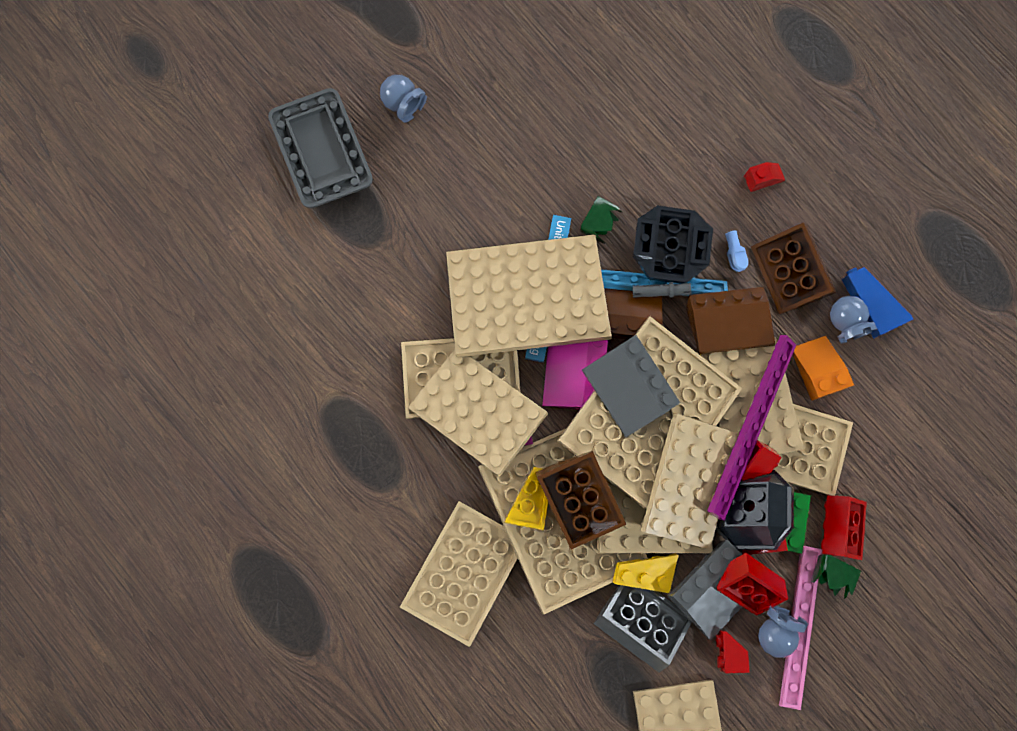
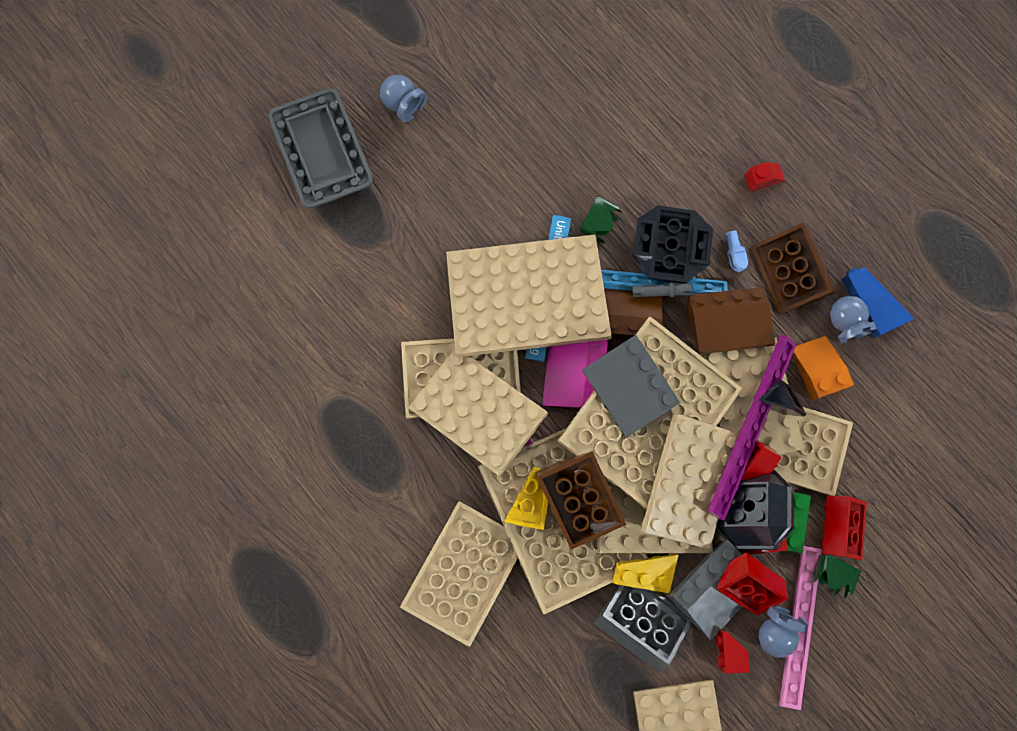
none -> black slope [758,379,807,417]

